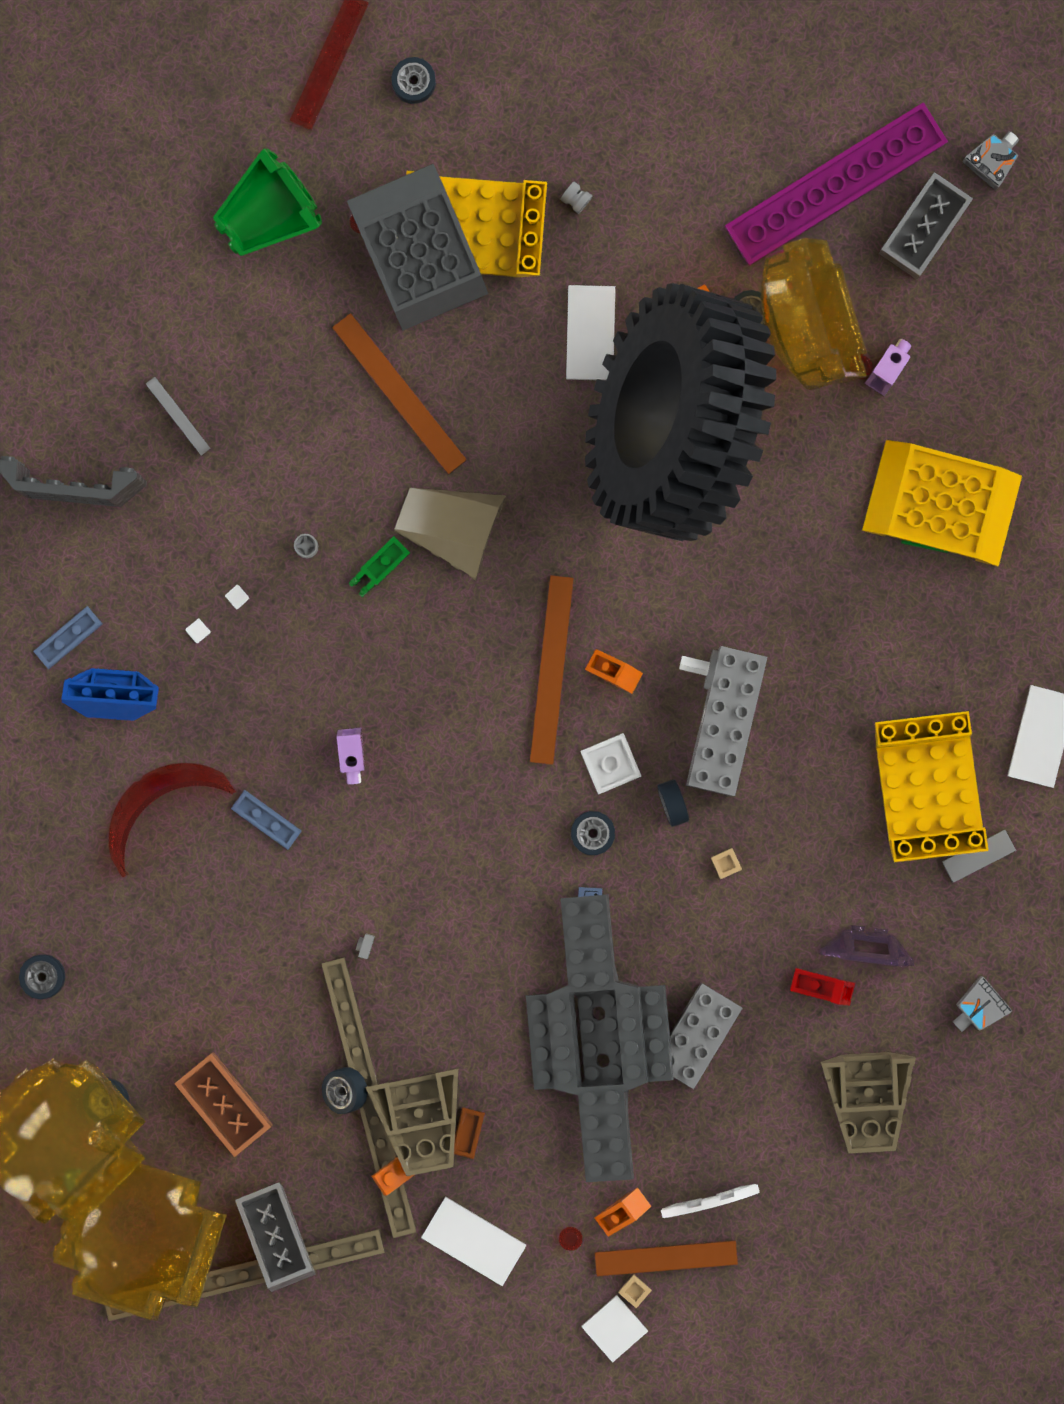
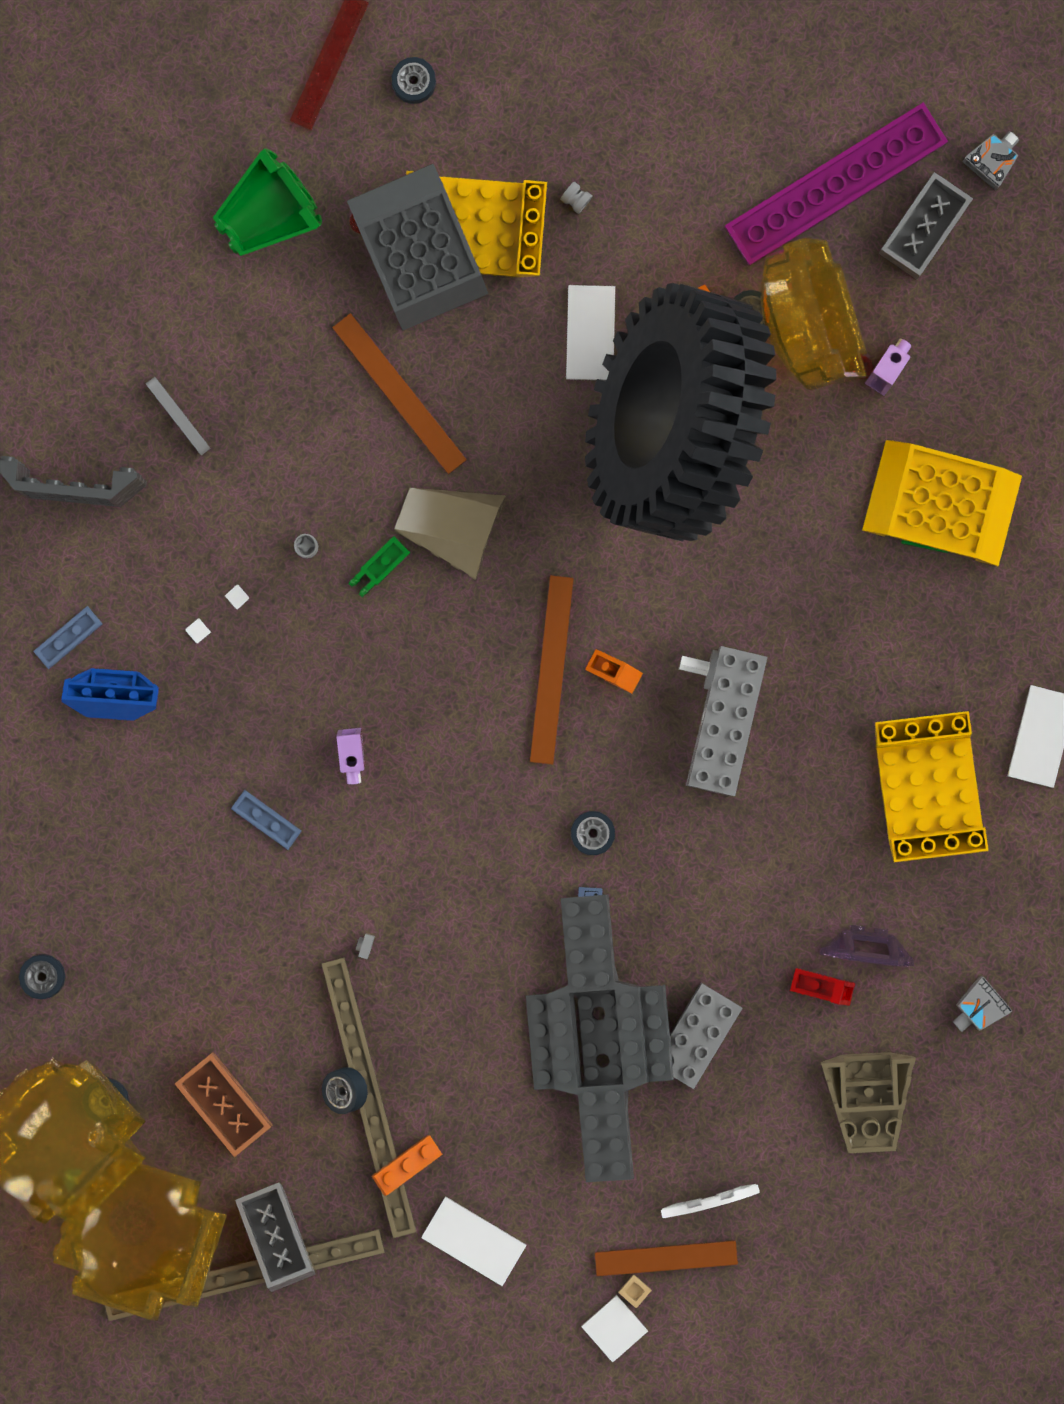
clear red windscreen [109,763,238,878] -> none
dark tan wedge [365,1069,458,1176] -> none
dark orange tile [454,1107,485,1159] -> none
clear red plate [559,1227,582,1251] -> none
white tile [580,733,641,794] -> none
orange slope [594,1187,651,1237] -> none
black wheel [657,779,689,827] -> none
tan plate [711,848,742,879] -> none
light grey tile [942,830,1016,883] -> none

